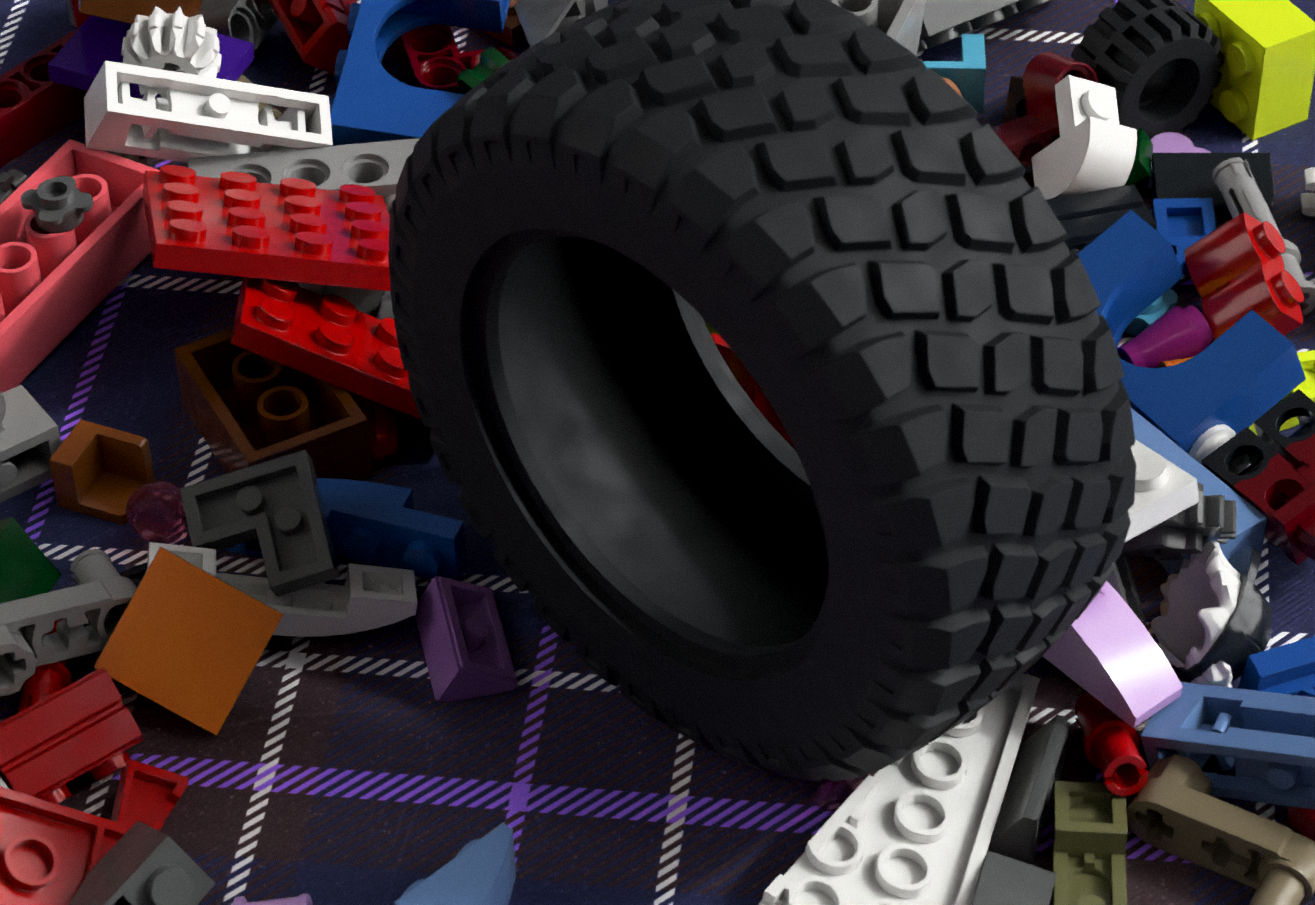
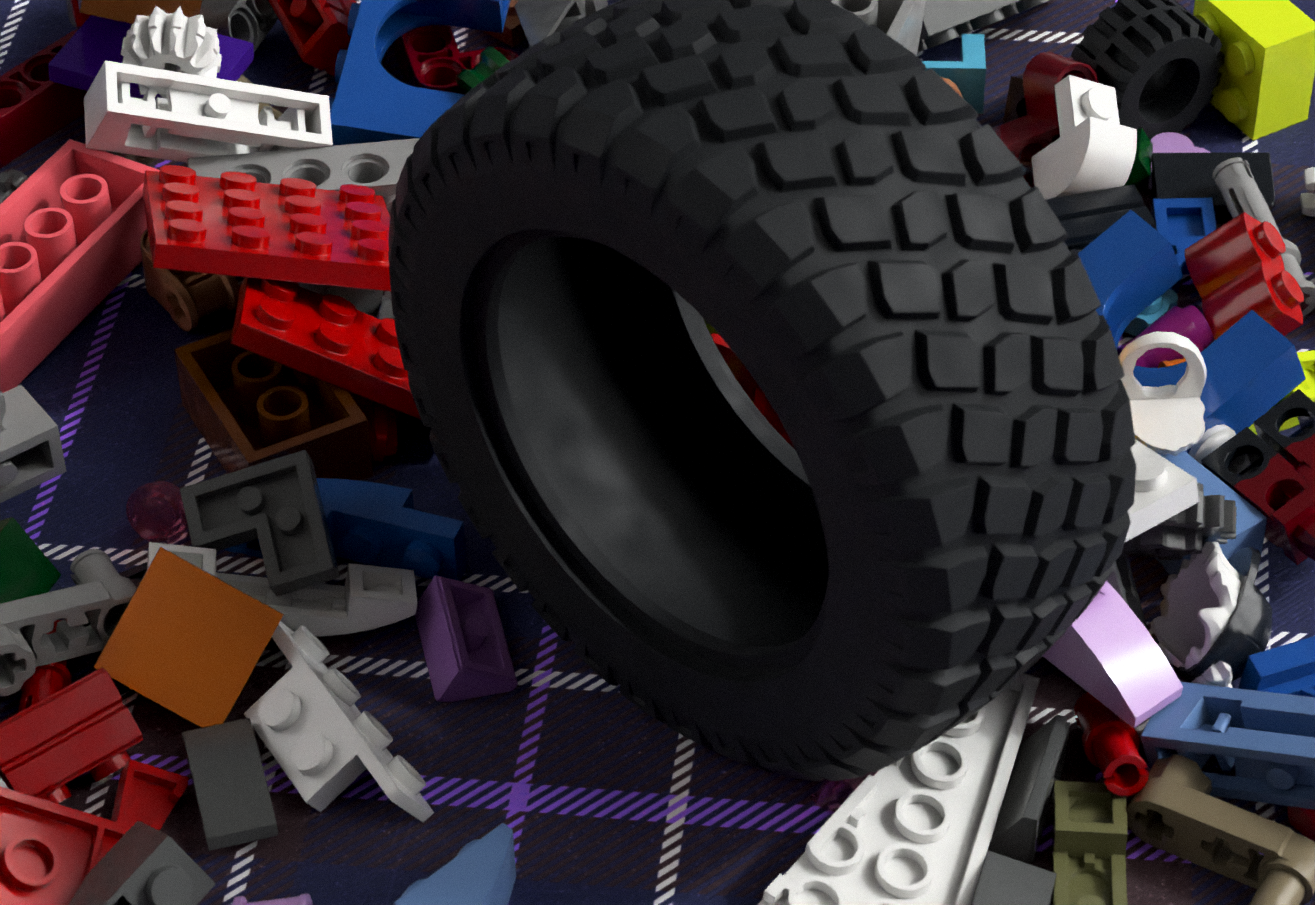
dark grey plate [21,176,93,233] -> none
dark orange panel [49,419,156,525] -> none
none -> nougat piece [140,229,240,332]
none -> dark grey slope [182,718,279,851]
none -> white bracket [244,621,434,823]
none -> white piece [1119,331,1207,456]

